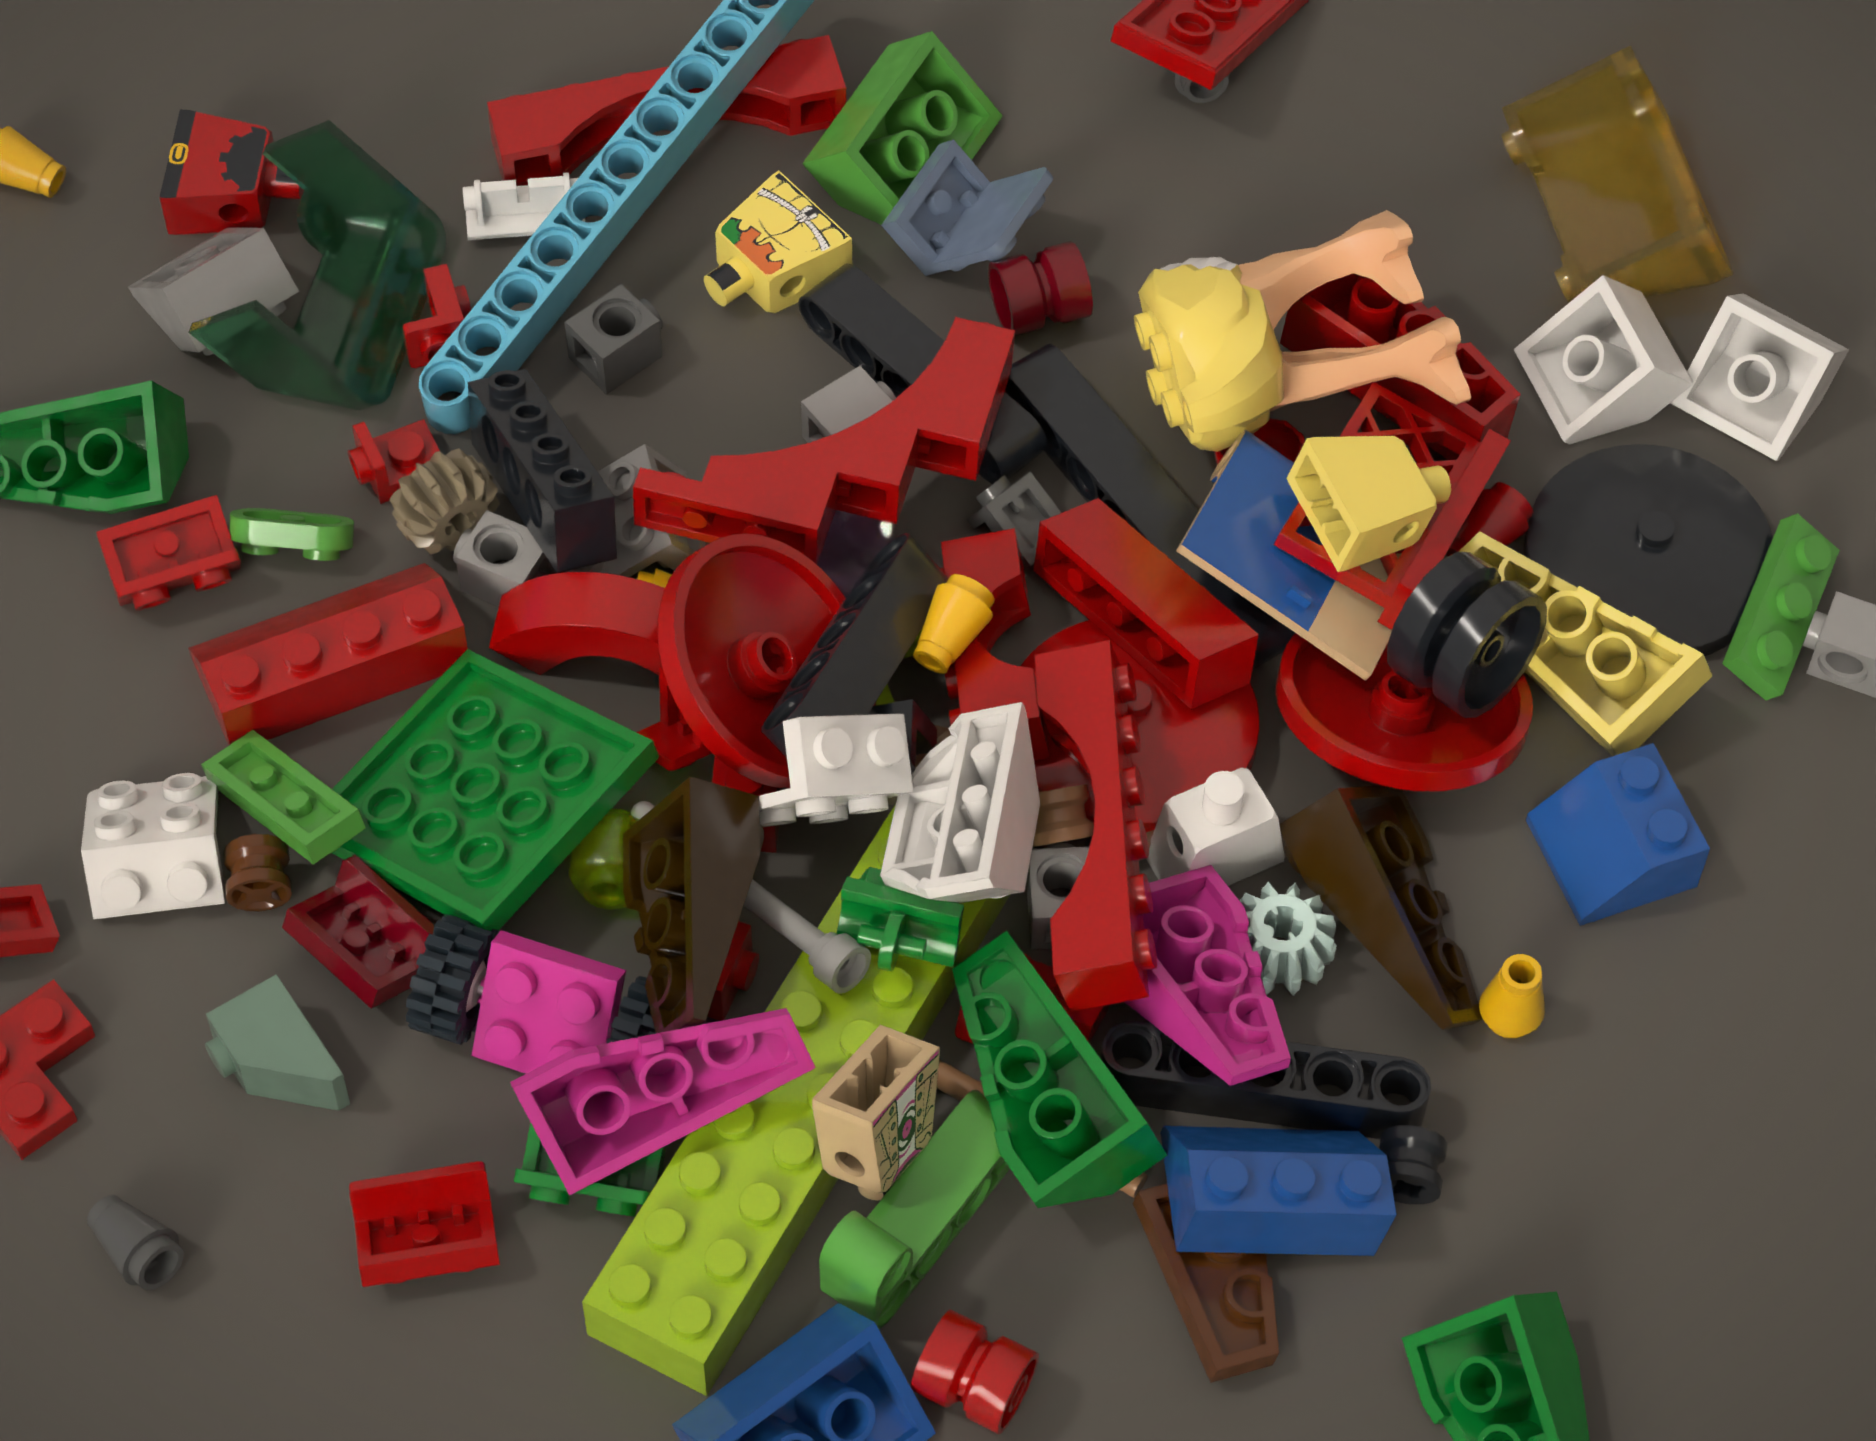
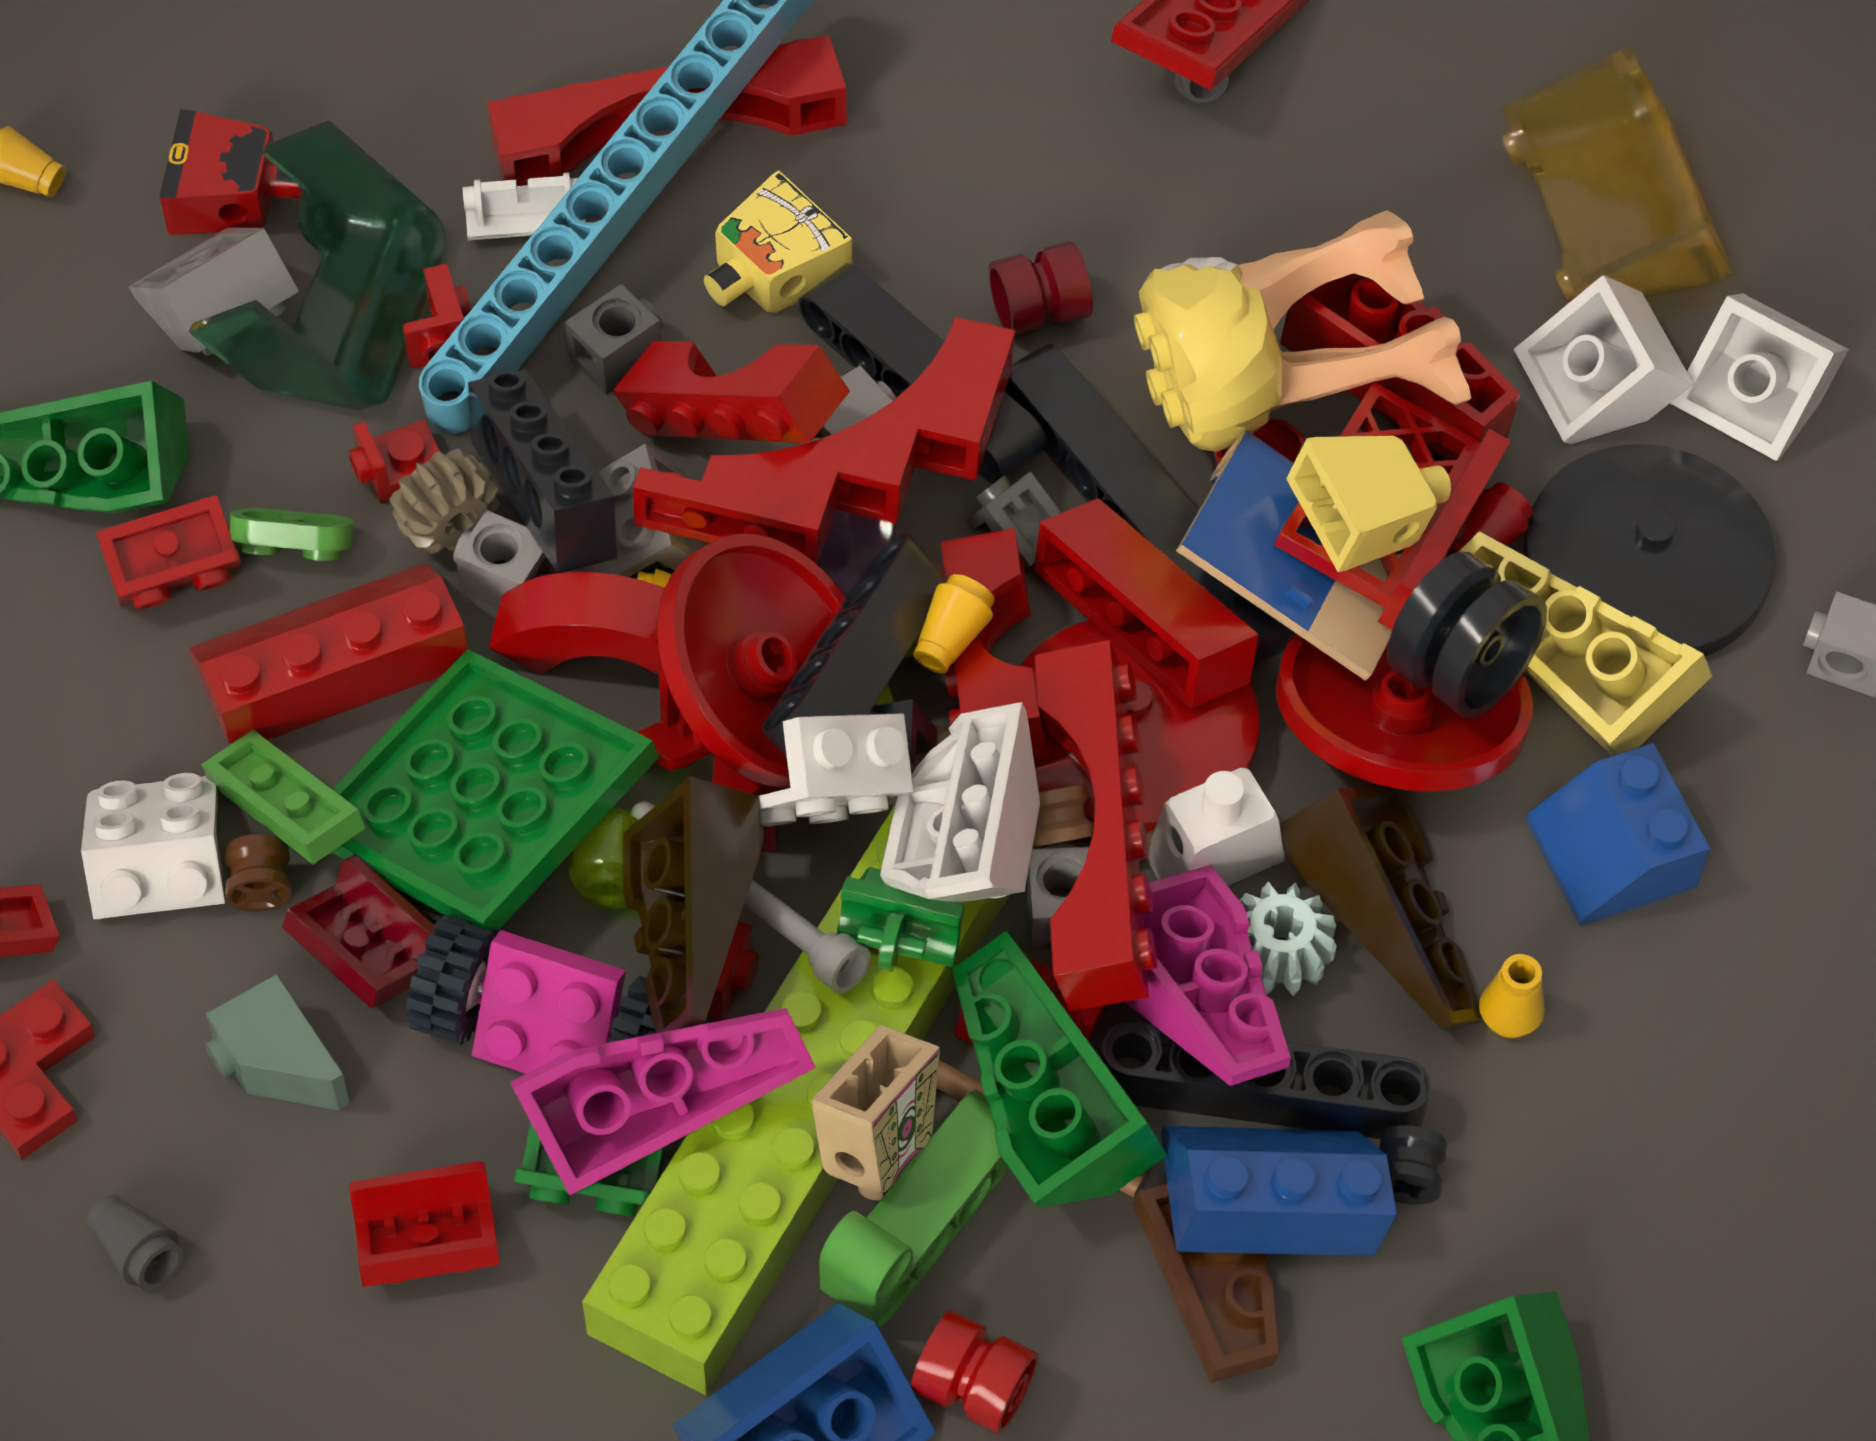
bright green slope [802,31,1003,225] -> none
sand blue bracket [881,140,1054,276] -> none
bright green plate [1722,513,1840,701] -> none
none -> red arch [612,341,850,443]

